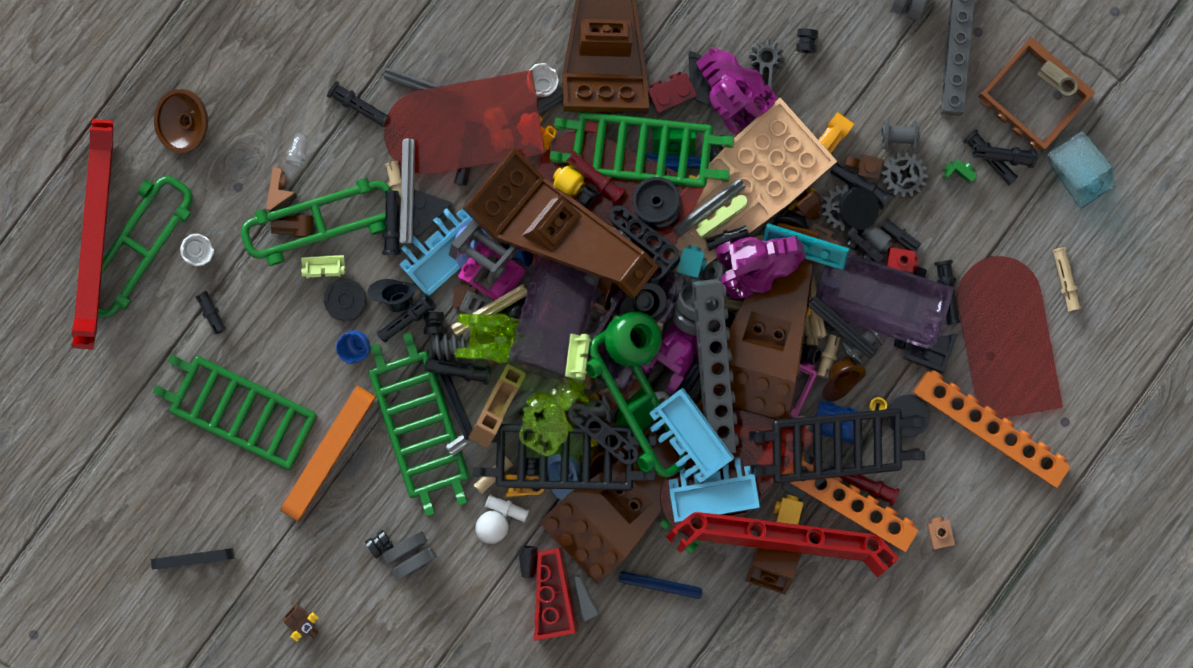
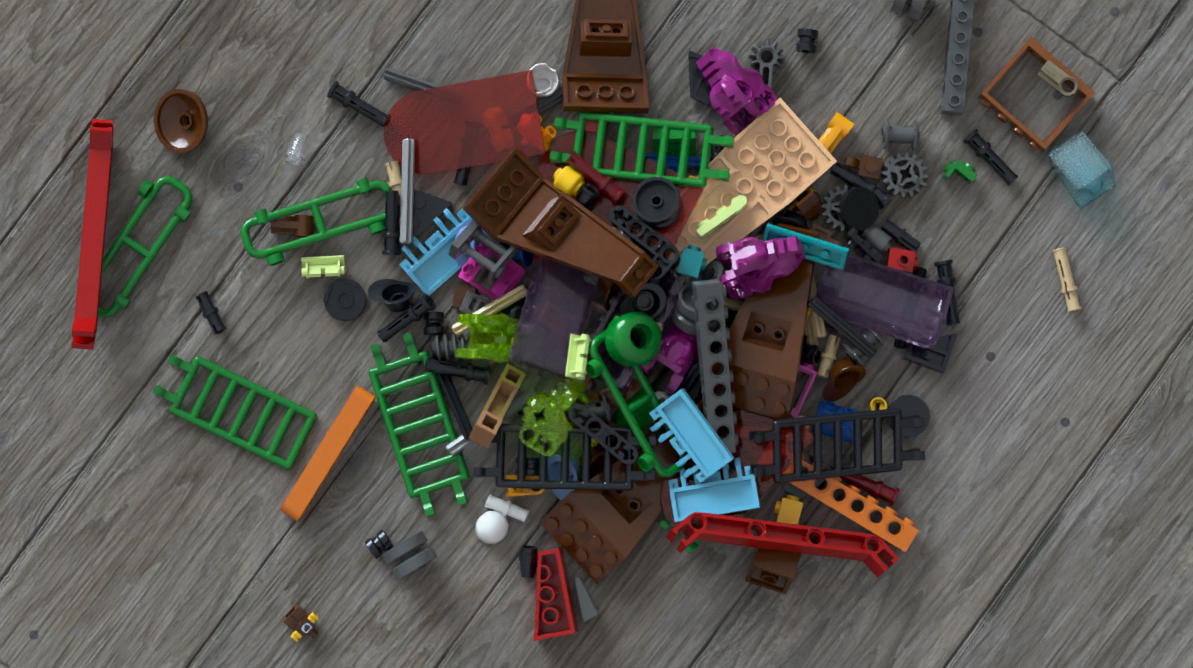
black beam [150,548,235,570] -> none
white hair [180,234,214,266] -> none
nougat slope [266,167,297,212] -> none
blue hair [336,330,371,364] -> none
tan pin [473,456,513,494] -> none
dark blue axle [618,571,703,599] -> none
dark red bracket [648,72,697,114] -> none
dark grey axle [673,179,746,236] -> none
black pin [705,225,750,251] -> none
orange brick [912,370,1071,488] -> none
nougat brick [926,516,955,549] -> none
clear red piece [957,256,1063,419] -> none
black pin [972,144,1037,168] -> none

